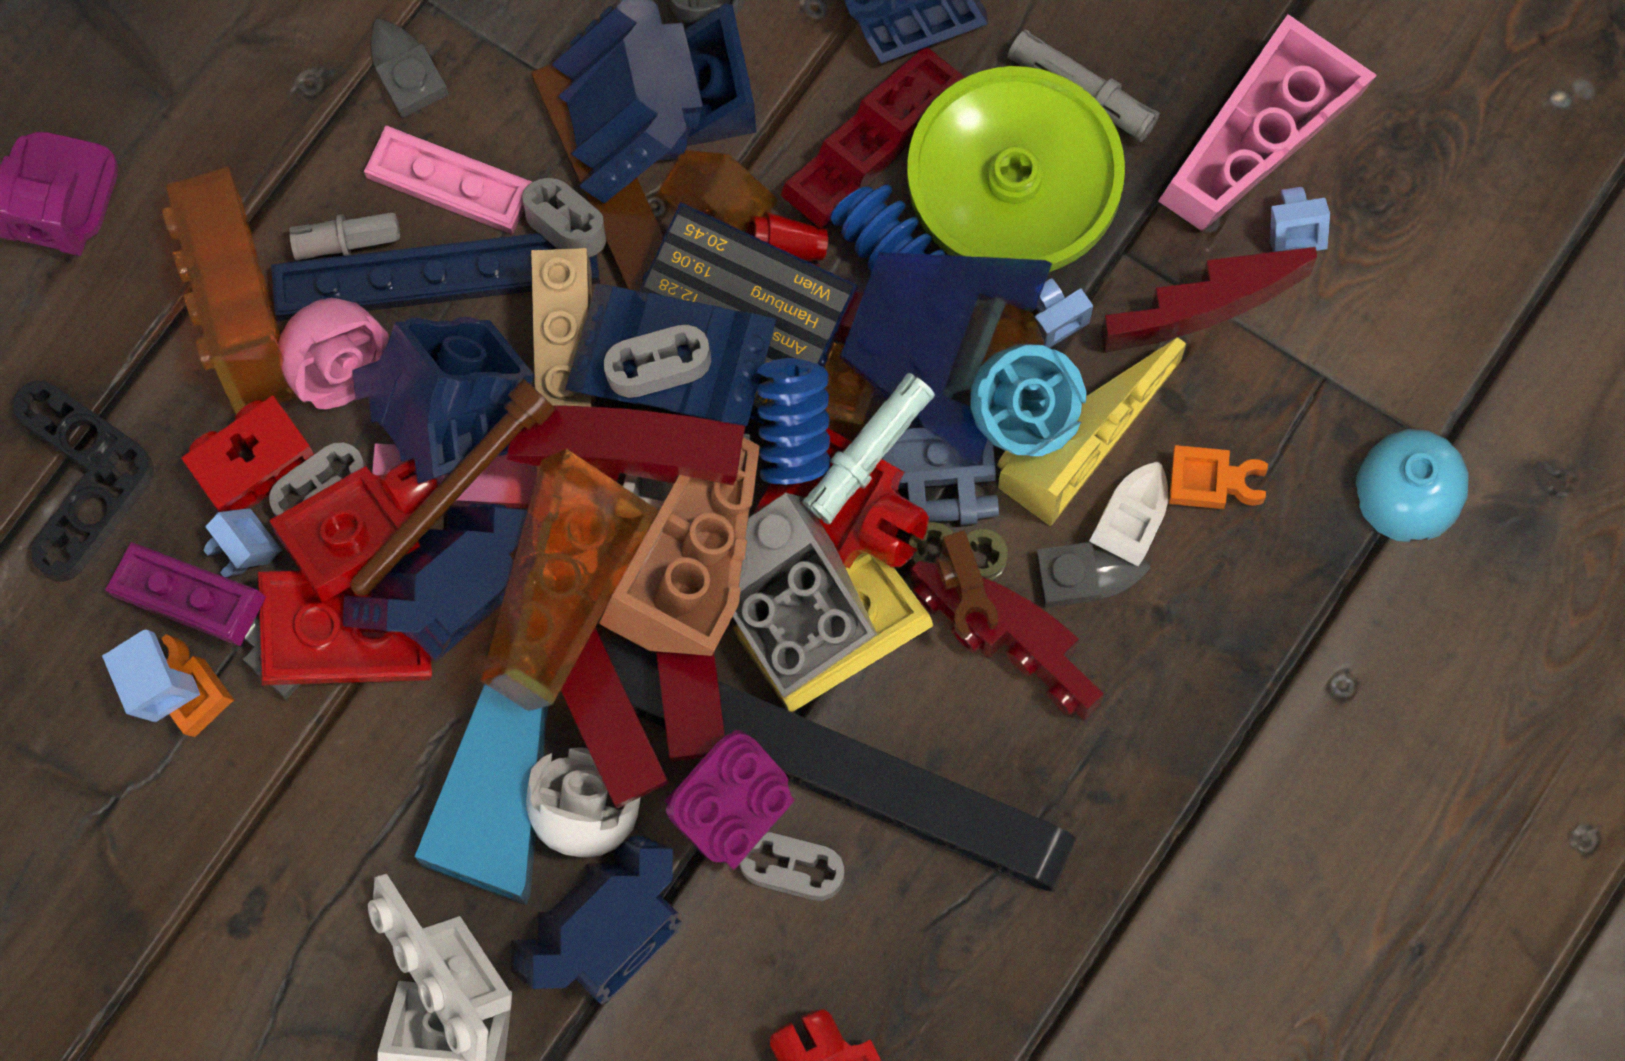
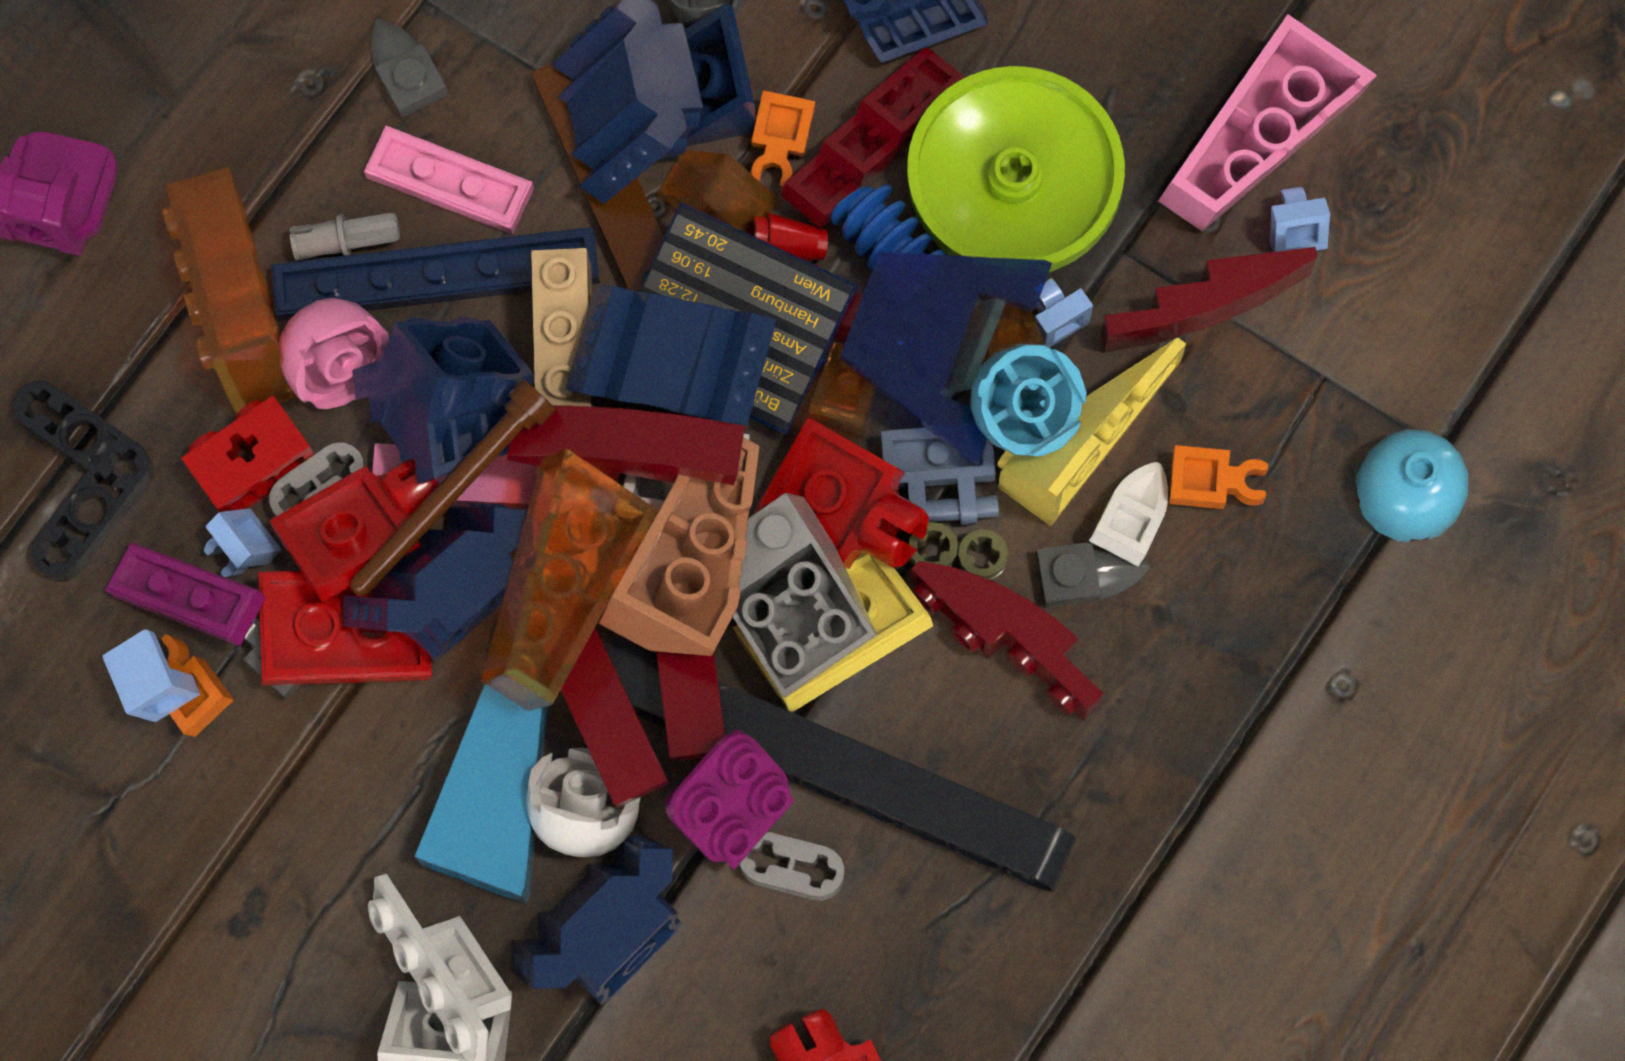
light grey beam [522,178,606,257] -> none
light grey beam [604,325,711,398] -> none
blue piece [757,358,831,484] -> none
light aqua pin [802,373,935,524] -> none
reddish brown plate [935,530,998,639] -> none
light grey pin [1007,29,1160,142] -> none
none -> orange plate [751,90,816,191]

